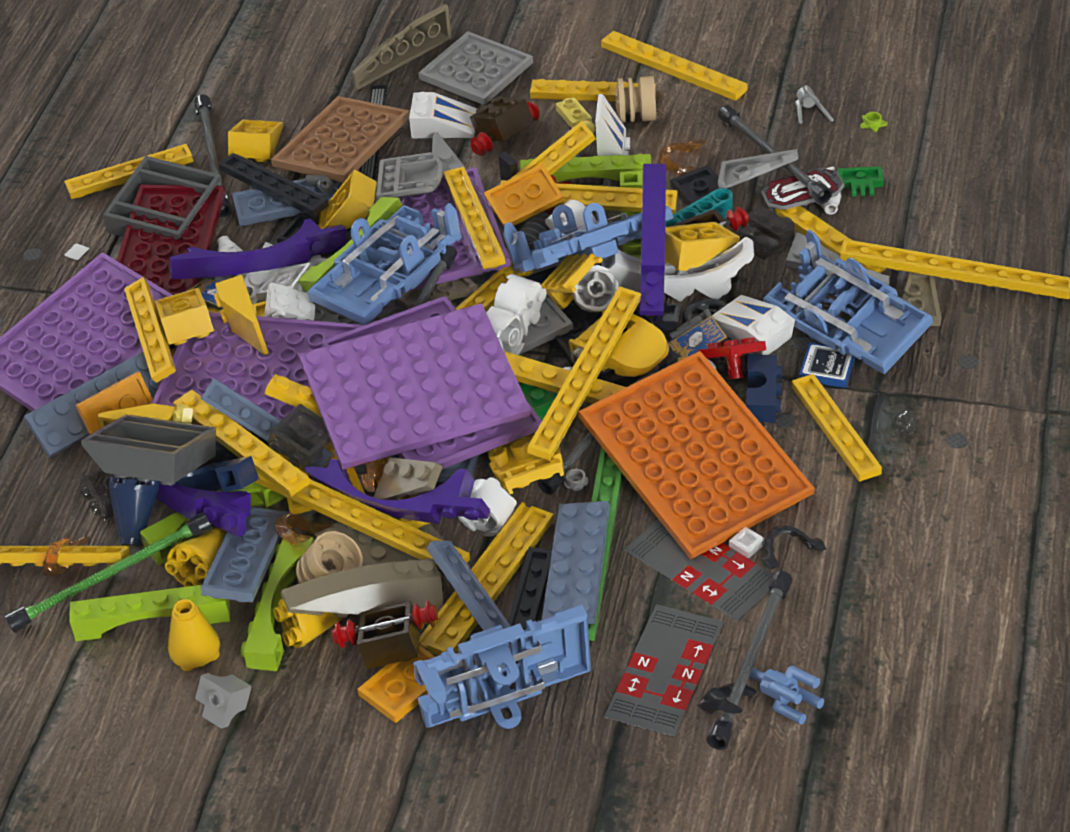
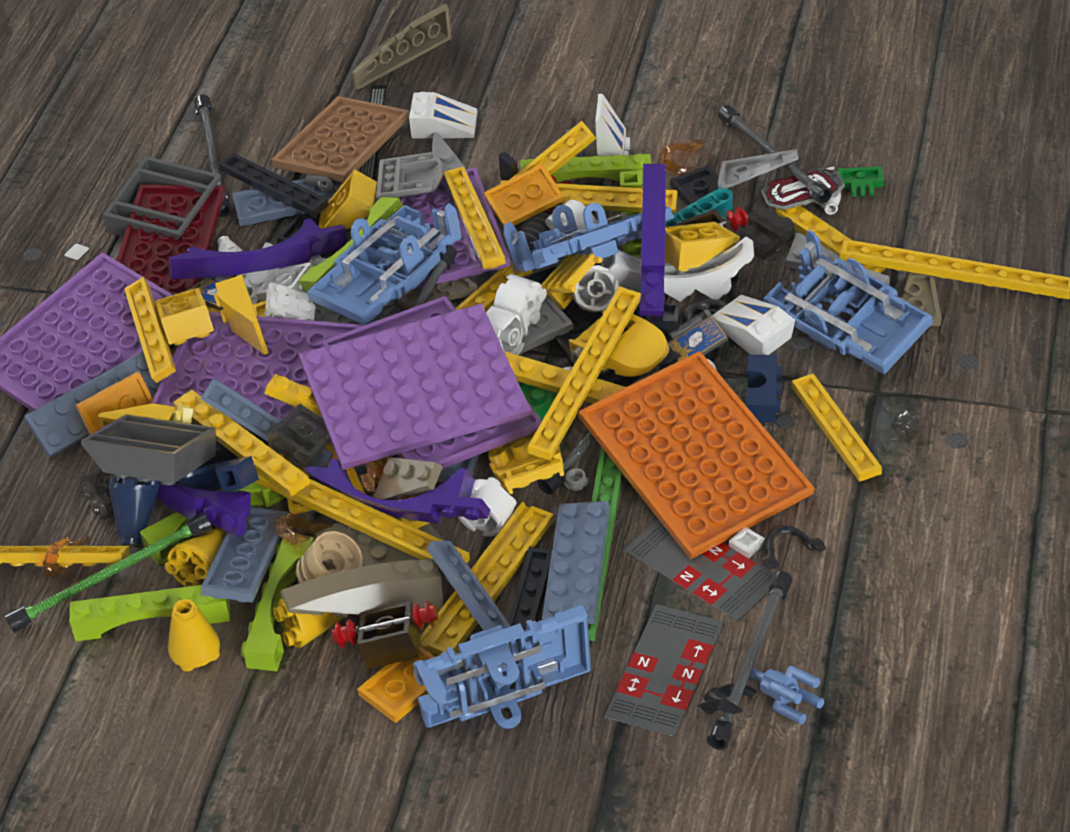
yellow plate [64,144,194,199] -> none
light grey brick [195,673,252,729] -> none
yellow slope [228,119,283,162] -> none
light grey plate [419,31,533,105] -> none
dark brown brick [470,96,540,156] -> none
yellow plate [530,79,656,102] -> none
light yellow plate [555,97,595,134] -> none
yellow plate [601,31,748,101] -> none
tan wheel [615,76,656,123] -> none
red plate [698,337,766,379] -> none
light grey plant [795,85,834,124] -> none
tile [799,343,855,388] -> none
lime plate [860,112,888,132] -> none

